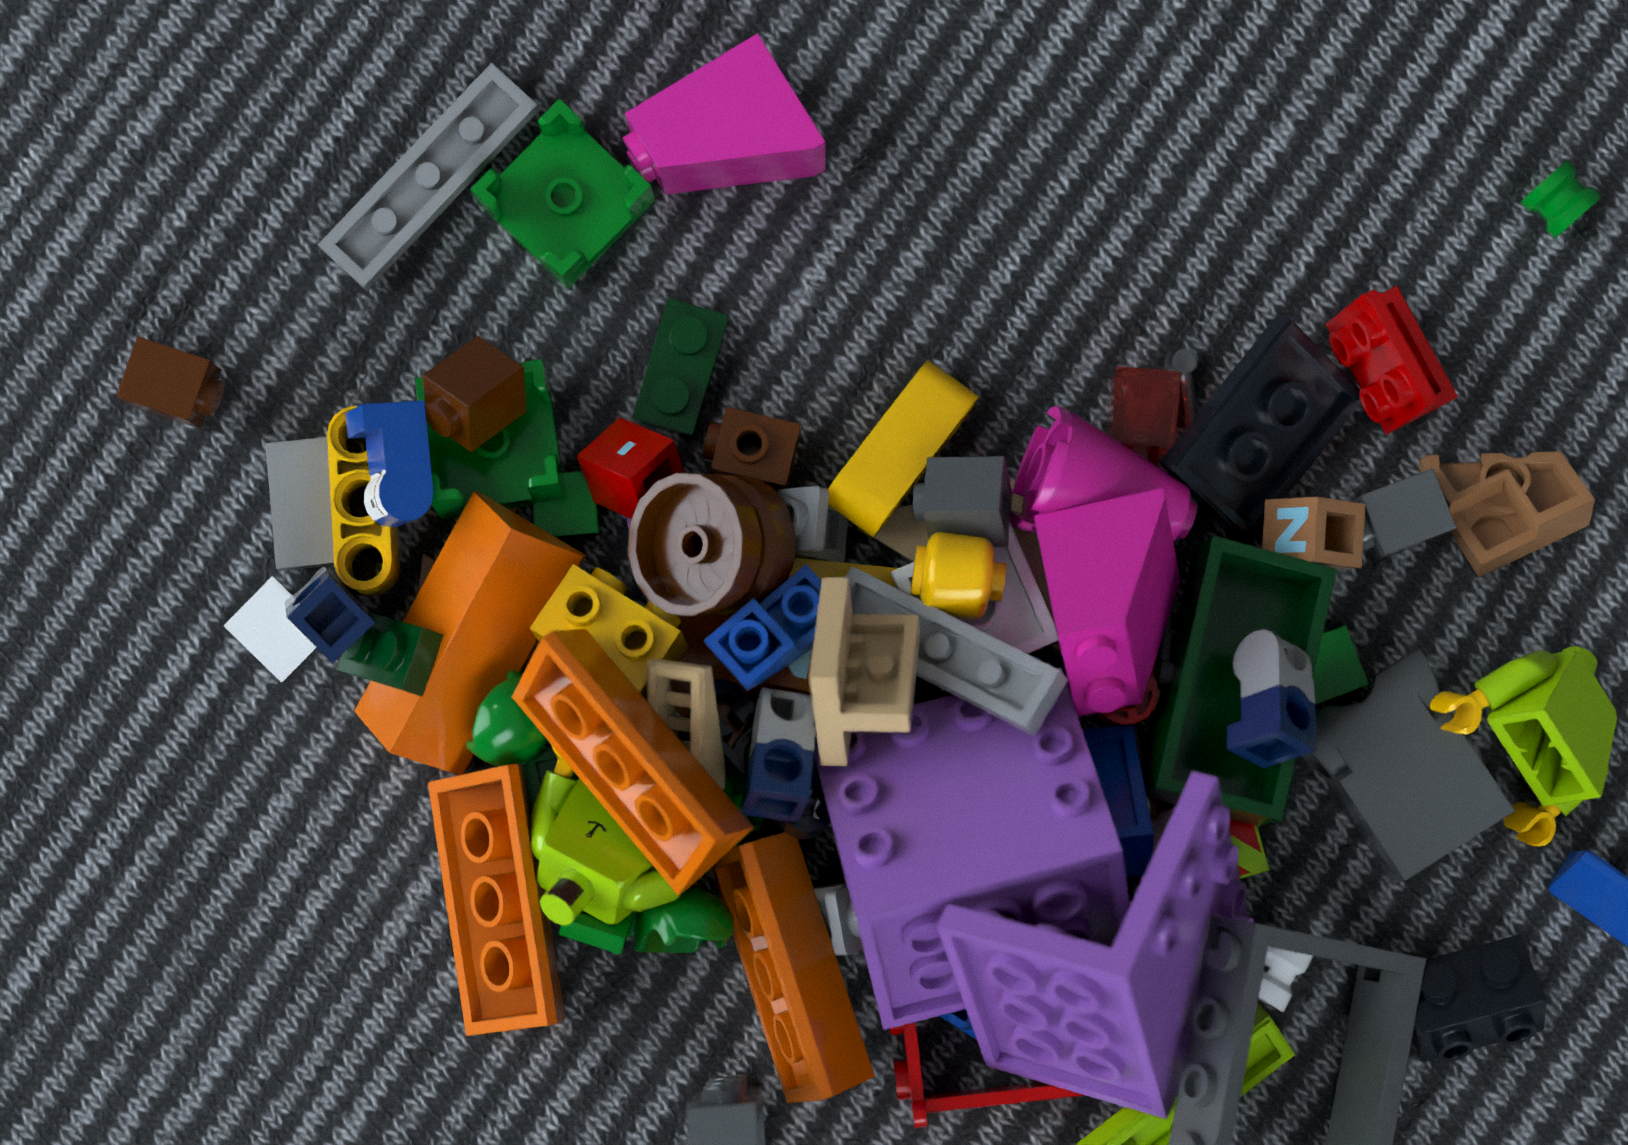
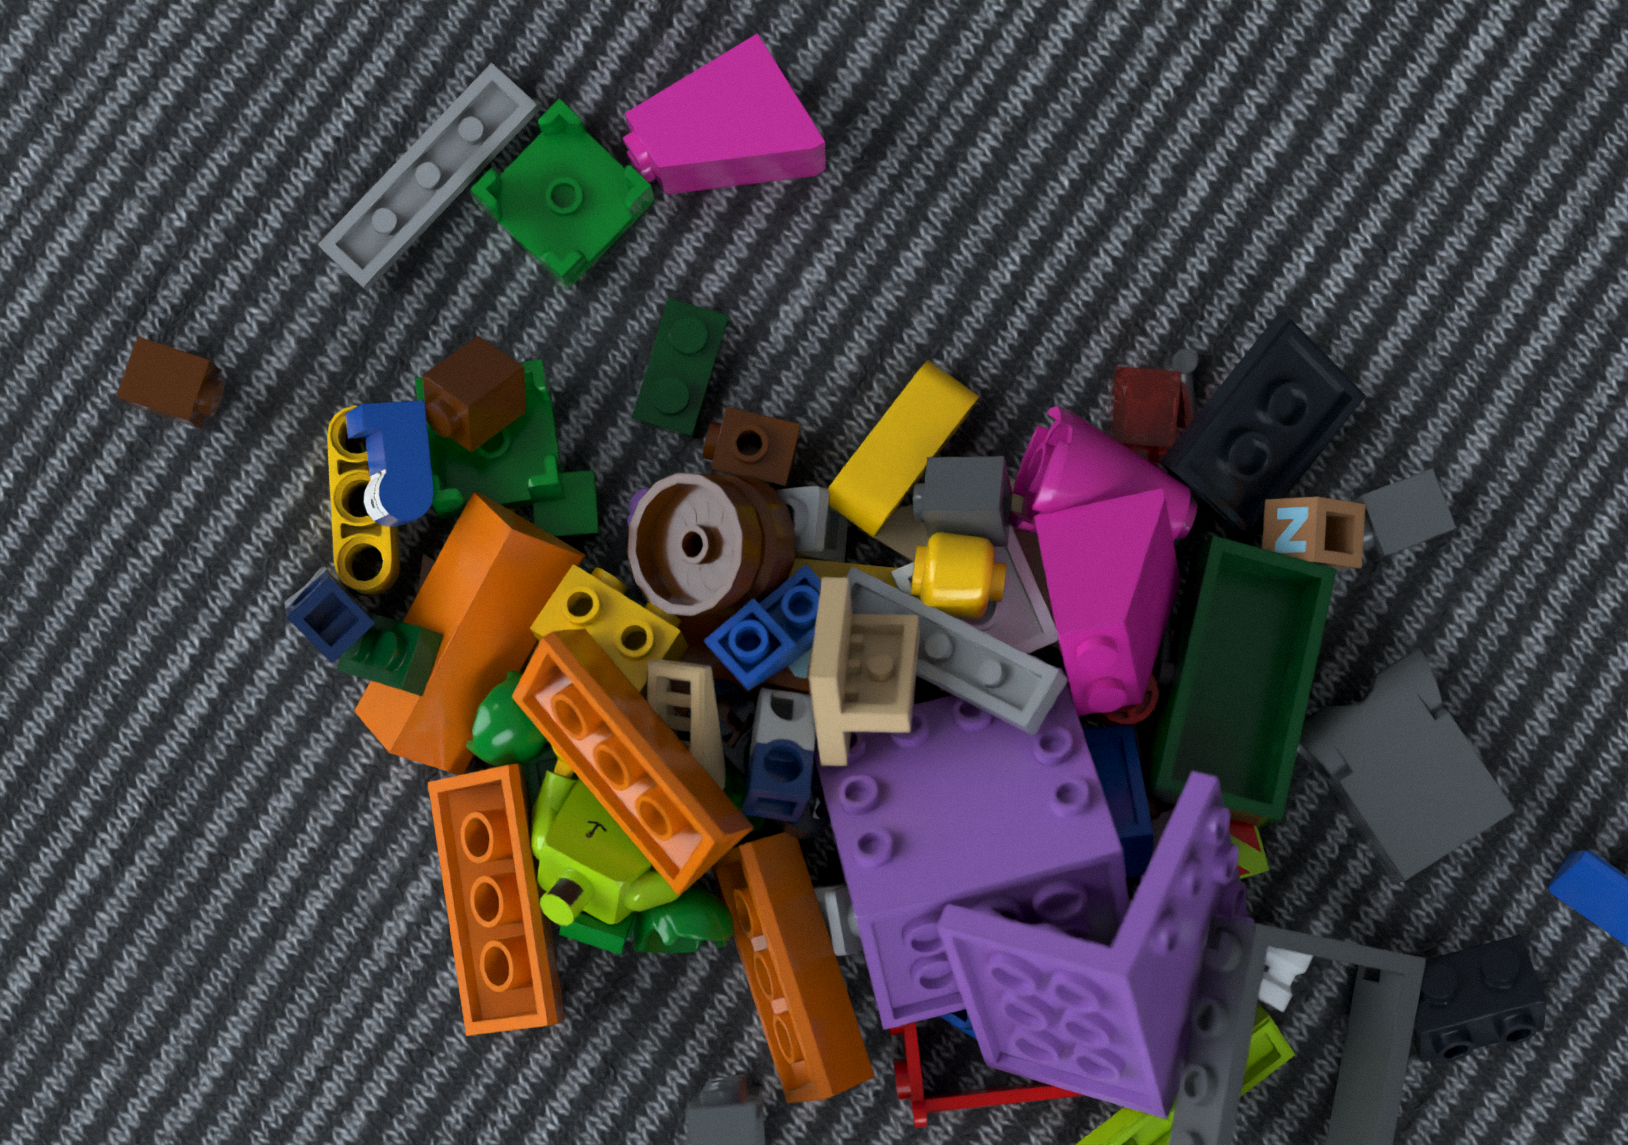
white sticker [224,576,316,683] -> none
light grey tile [265,437,334,571] -> none
red brick [577,417,685,519] -> none
leg [1227,630,1317,768] -> none
green tile [1313,625,1369,706] -> none
red bracket [1326,286,1458,435] -> none
medium nougat slope [1419,451,1595,577] -> none
lime torso [1430,646,1617,846] -> none
green wheel [1520,159,1602,239] -> none

